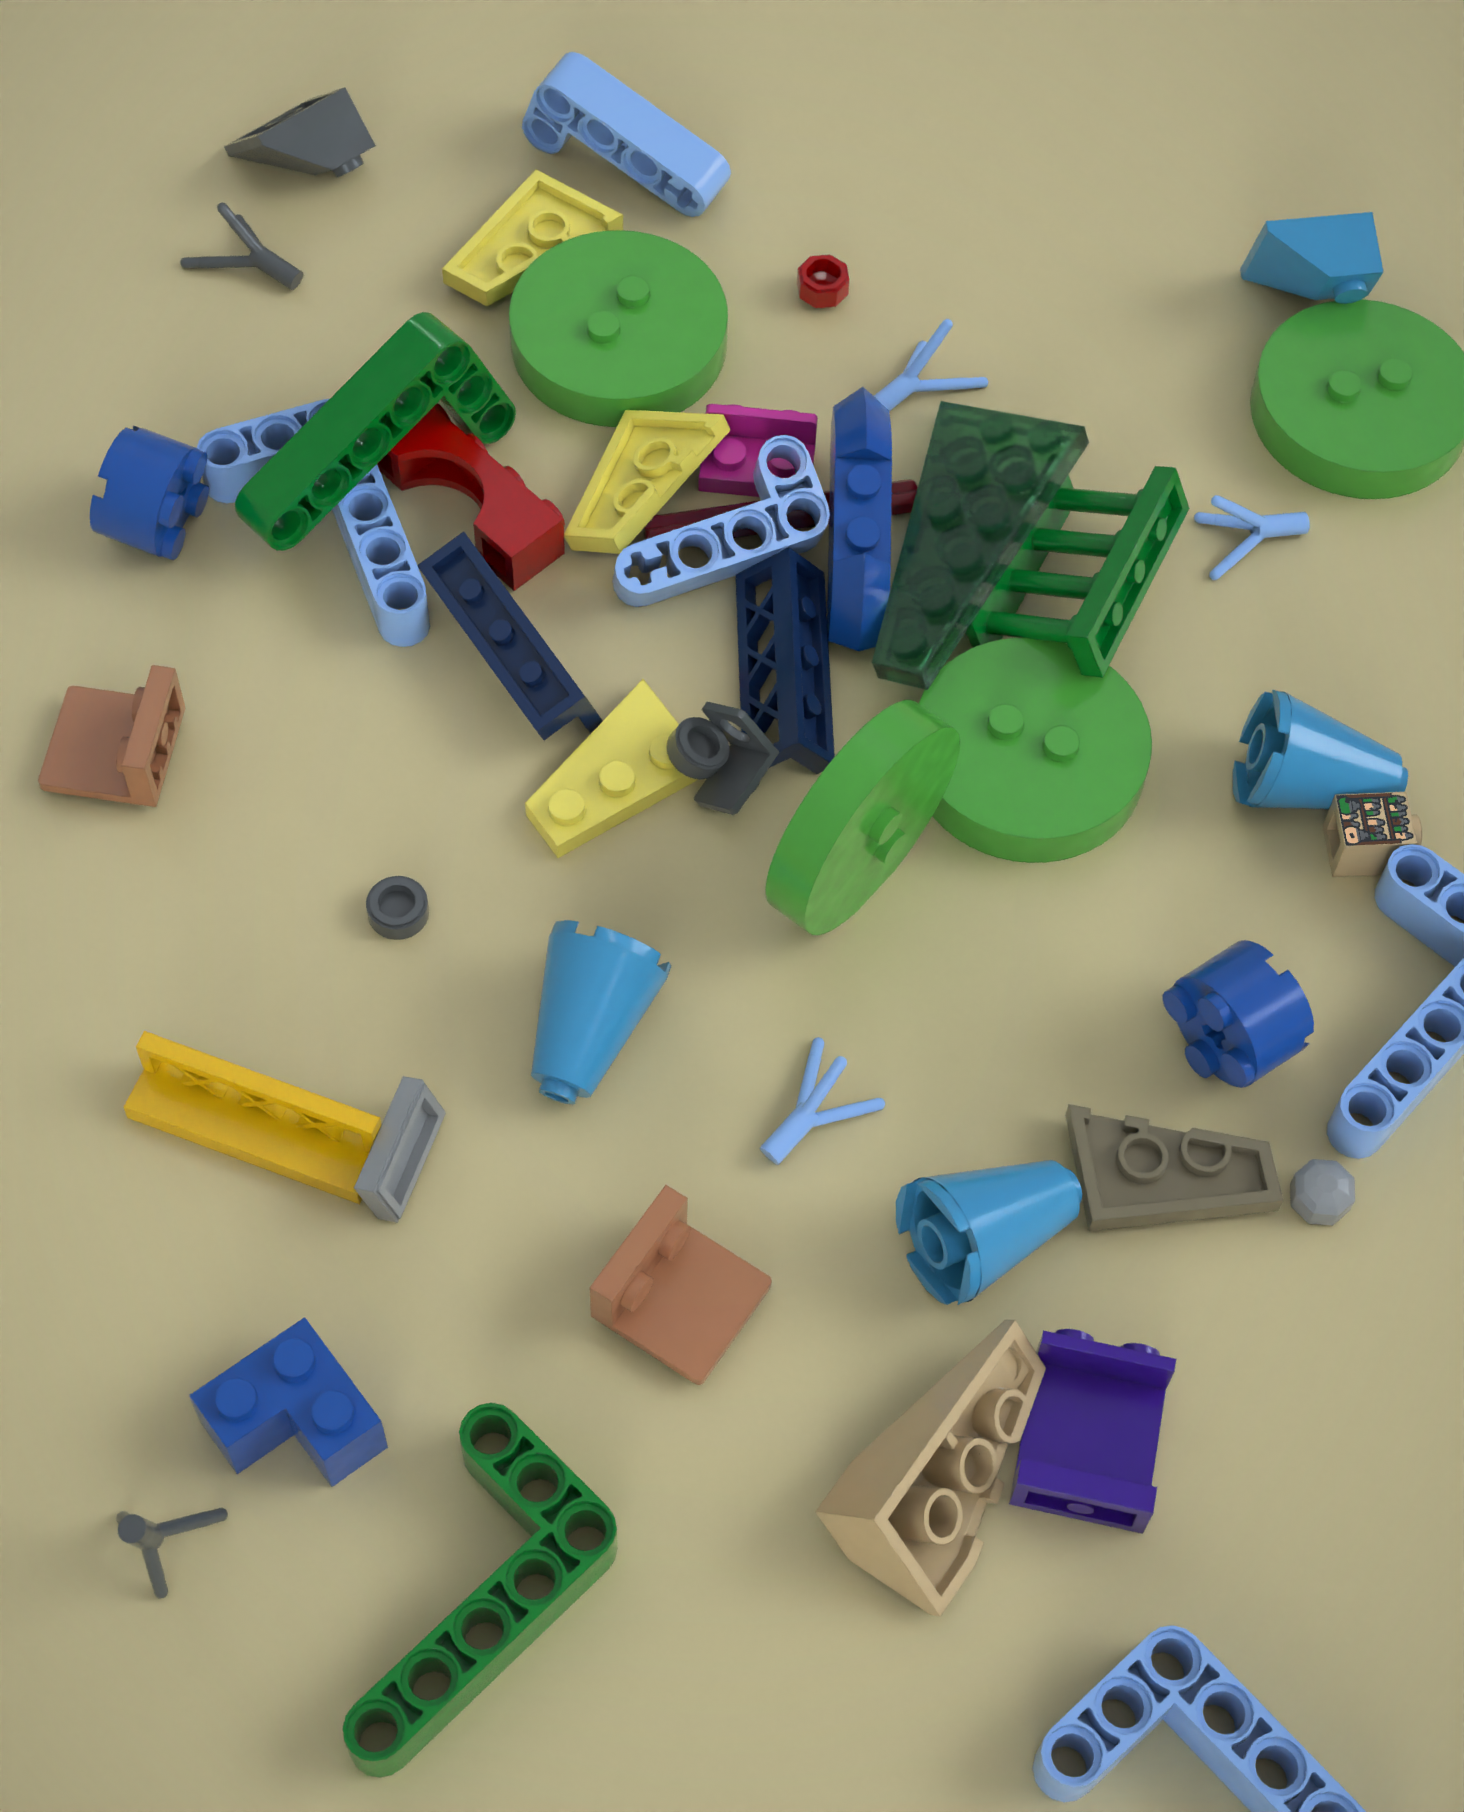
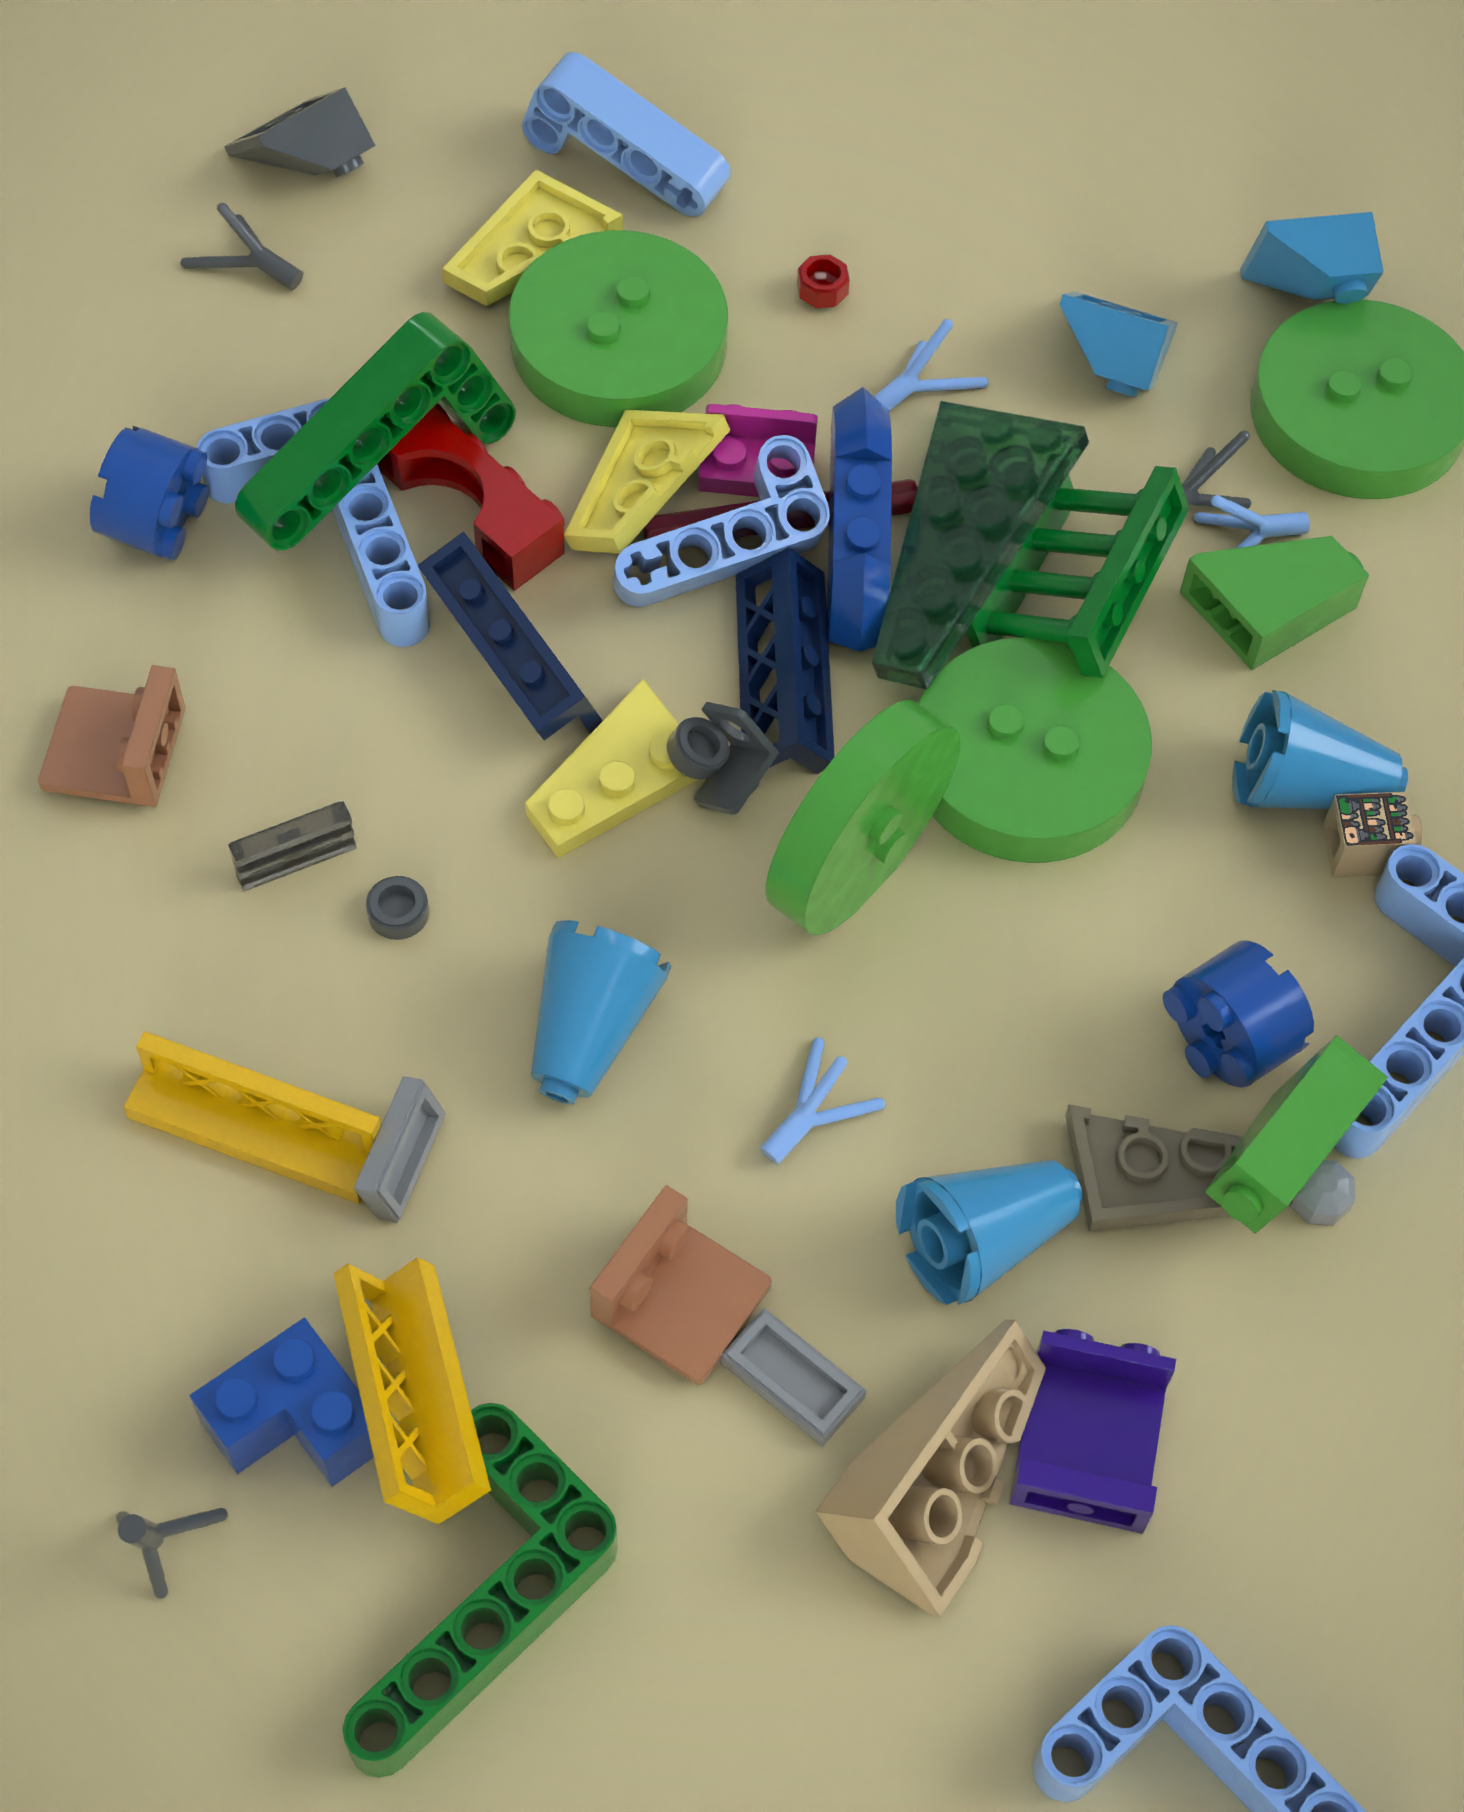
none -> clear smoke tile [228,801,357,892]
none -> yellow fence [333,1257,491,1525]
none -> light grey tile [721,1308,867,1447]
none -> dark azure slope [1060,292,1178,397]
none -> bright green slope [1180,536,1369,670]
none -> dark grey plant [1182,430,1251,509]
none -> bright green slope [1204,1035,1388,1234]

